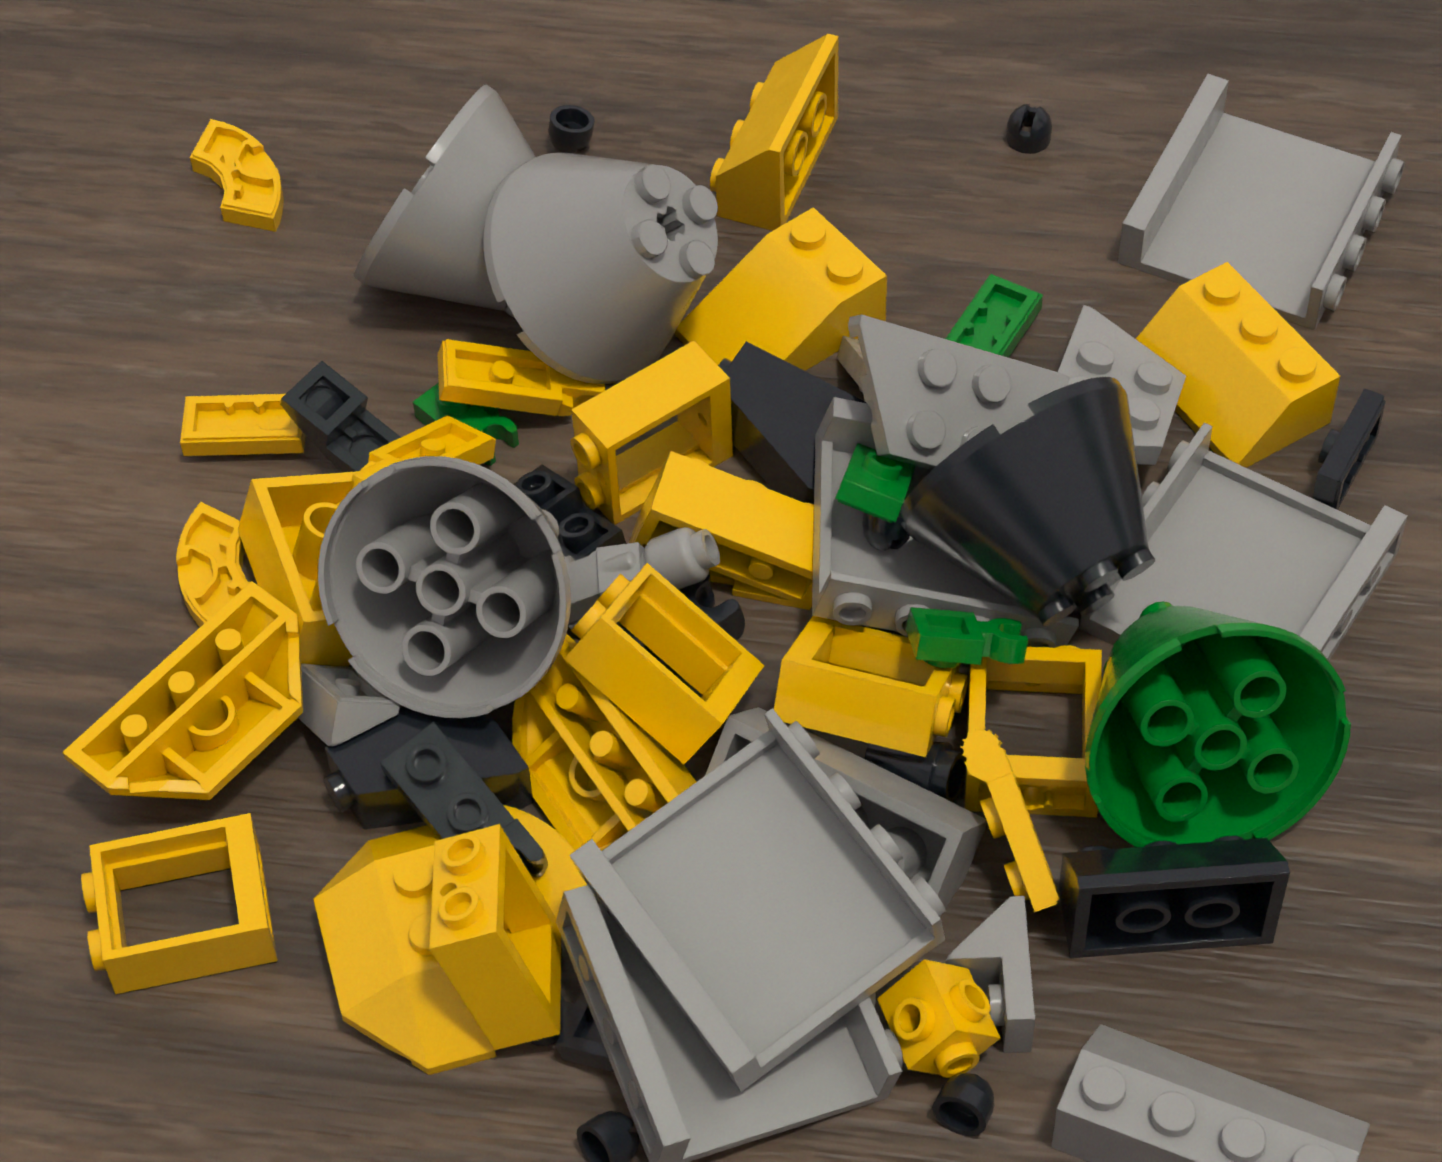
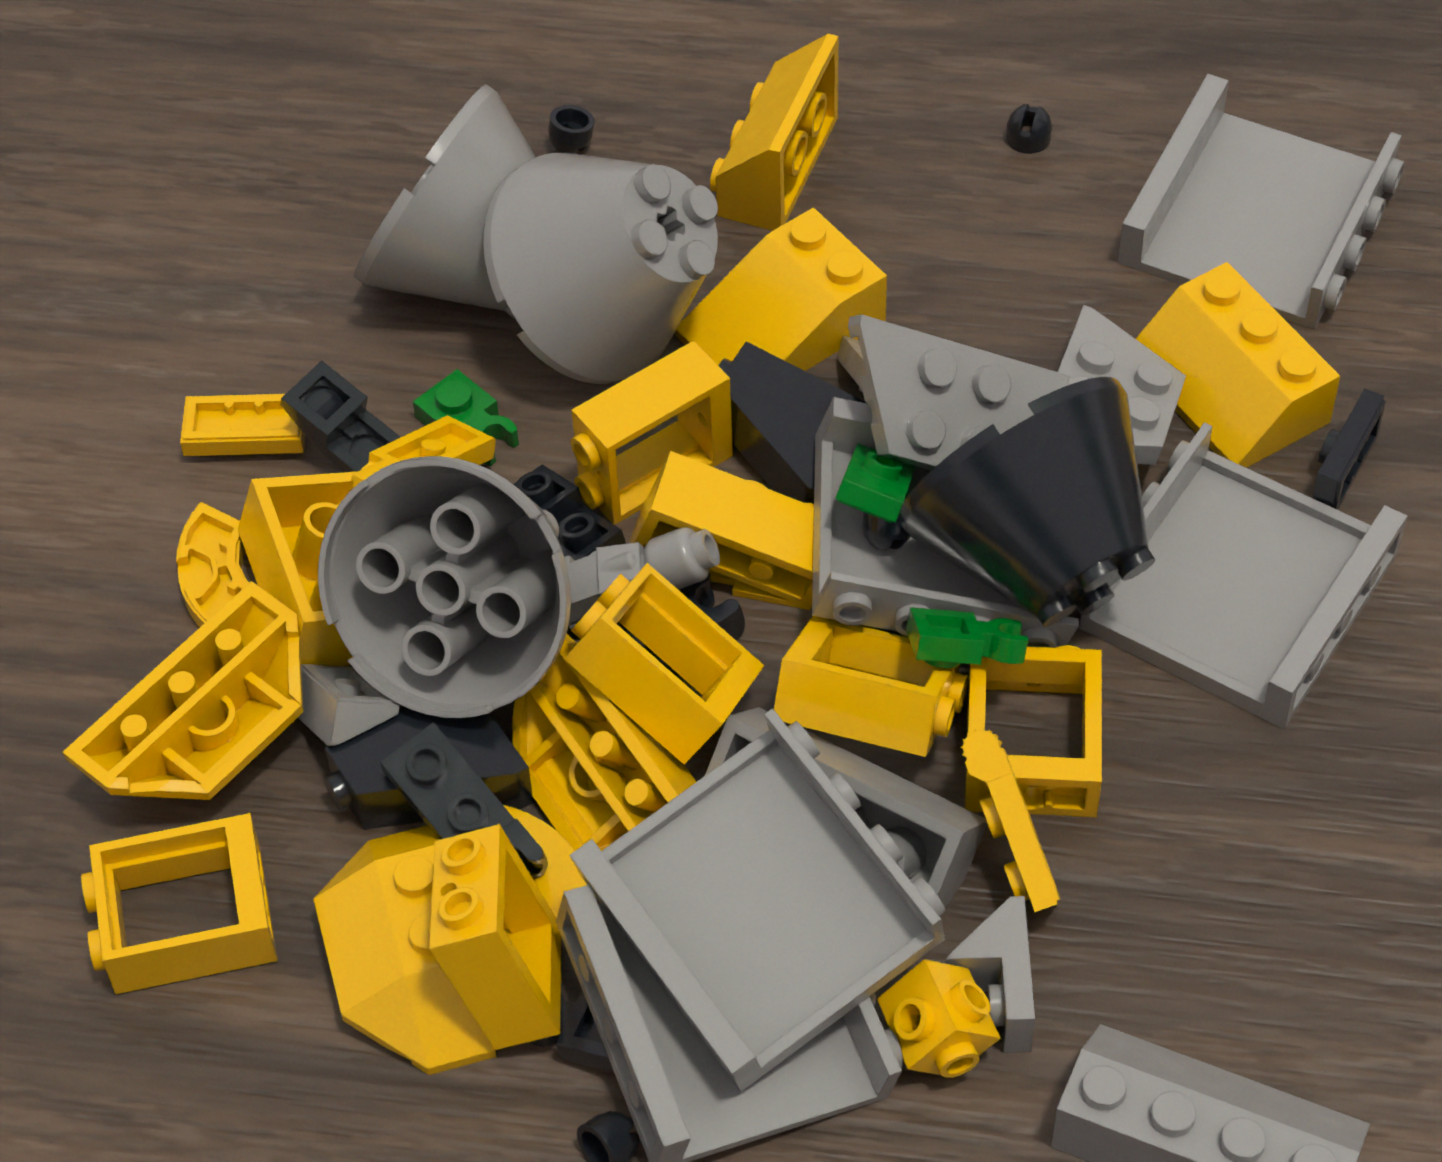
yellow tile [190,119,284,232] -> none
yellow hinge [437,339,605,416] -> none
black cone [864,742,966,802] -> none
black hinge [933,1073,995,1136] -> none
green plate [945,274,1043,358] -> none
black slope [1059,836,1290,958] -> none
green cone [1085,601,1351,847] -> none

